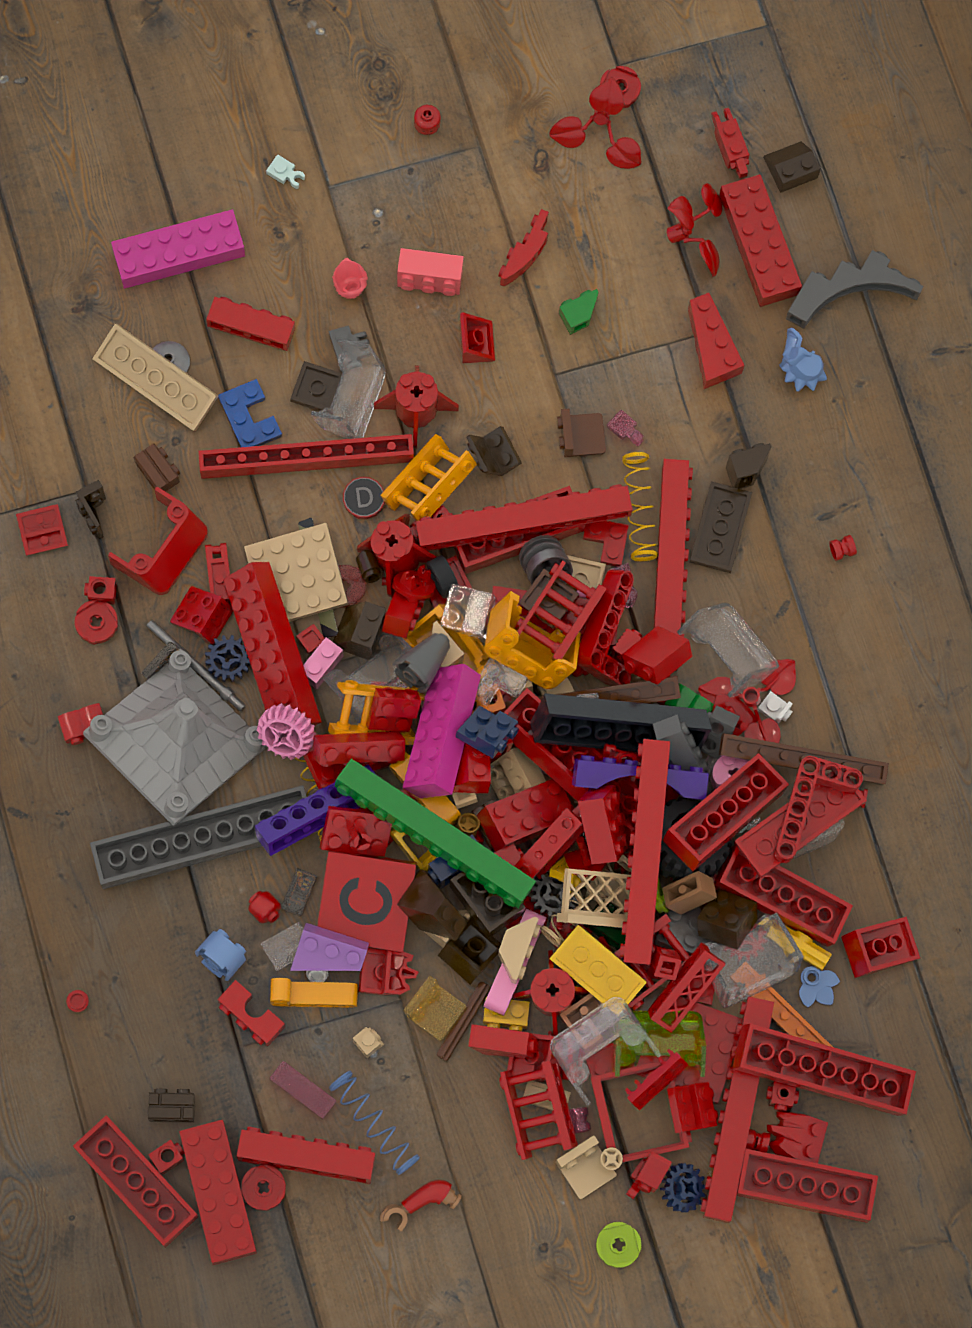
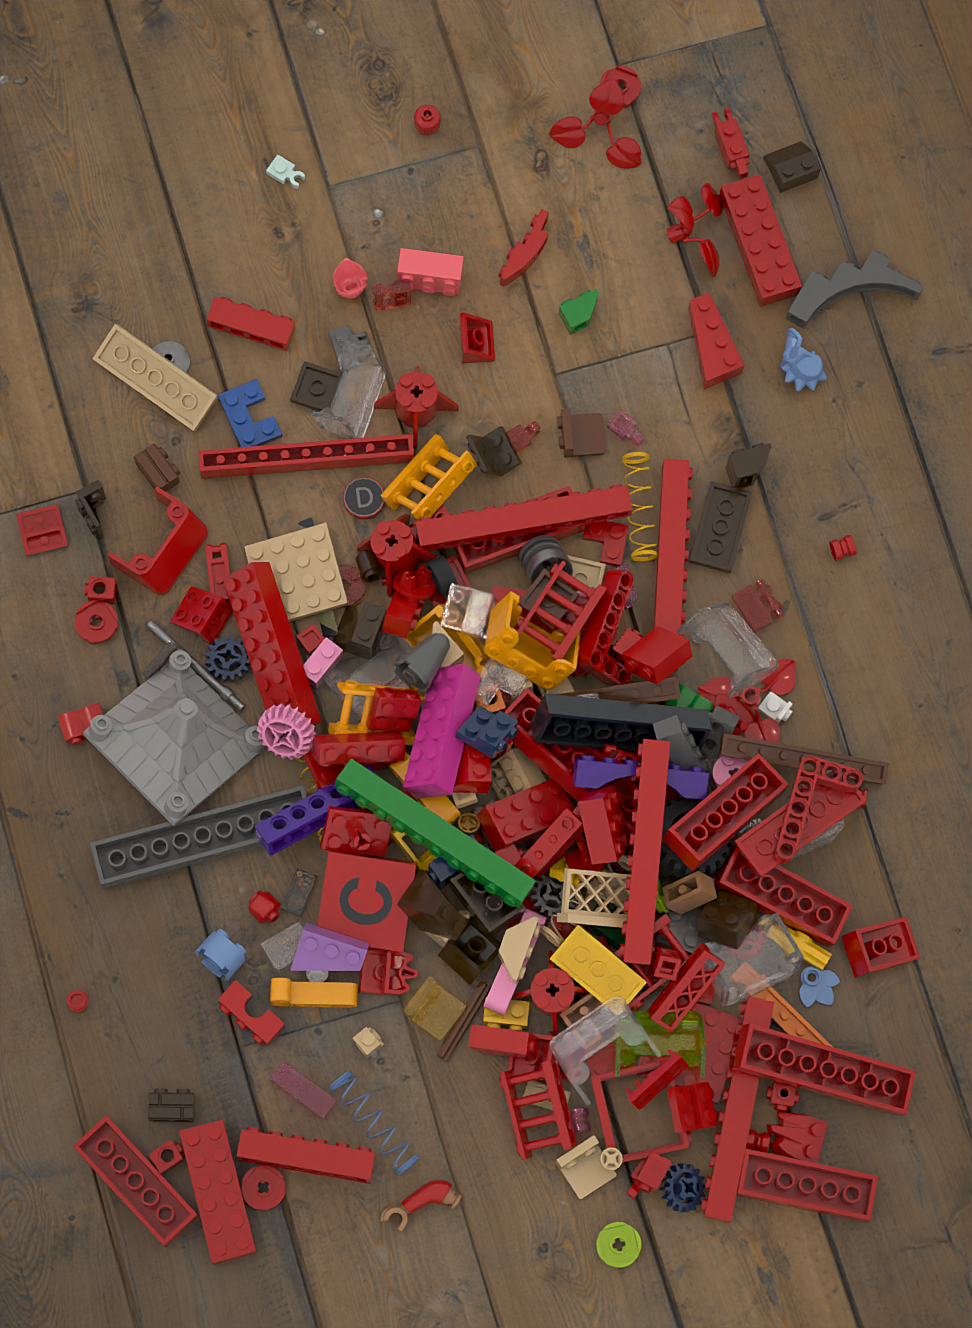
dark pink brick [111,209,245,289] -> none
none -> clear red plate [372,281,411,310]
none -> clear red plate [506,421,540,452]
none -> clear red plate [732,579,785,633]

